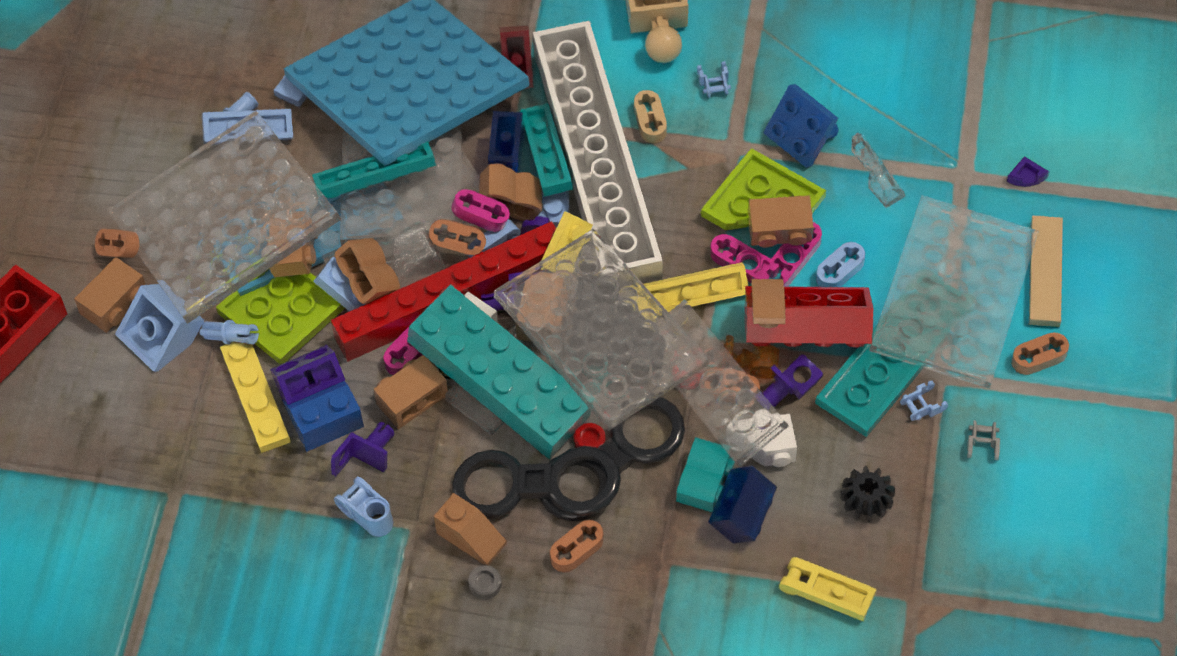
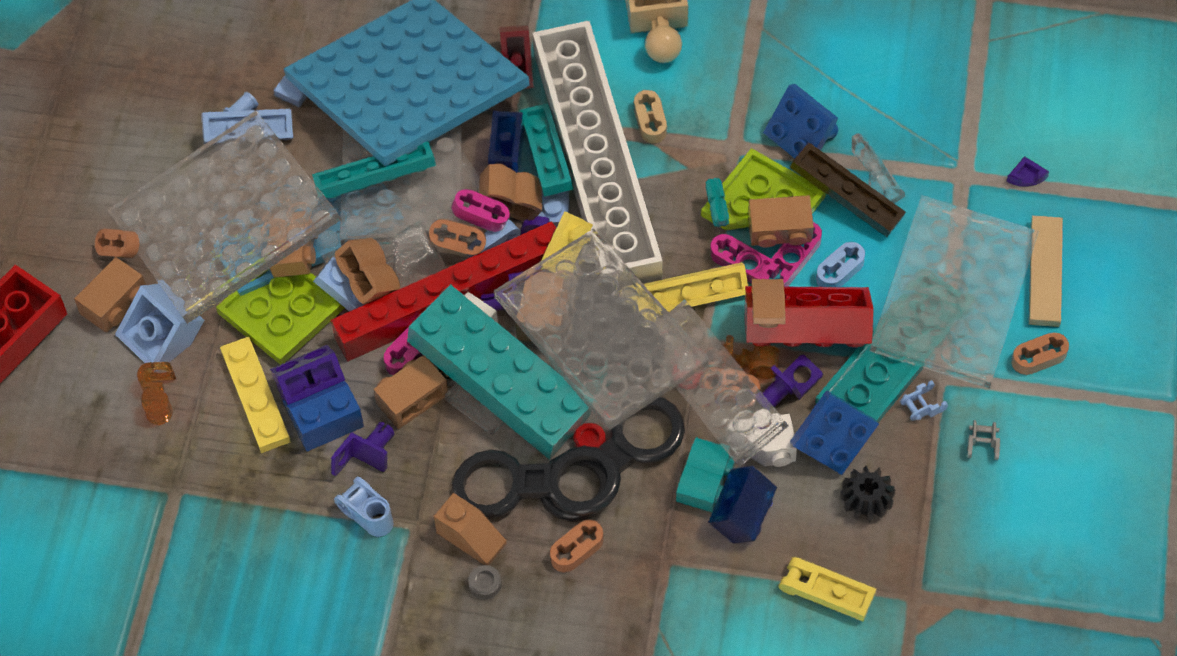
light blue axle [200,320,259,345] -> none
light blue piece [697,61,731,98] -> none
none -> clear orange leg [137,362,176,425]
none -> teal piece [705,178,729,227]
none -> dark brown plate [790,142,906,237]
none -> blue plate [790,390,879,475]

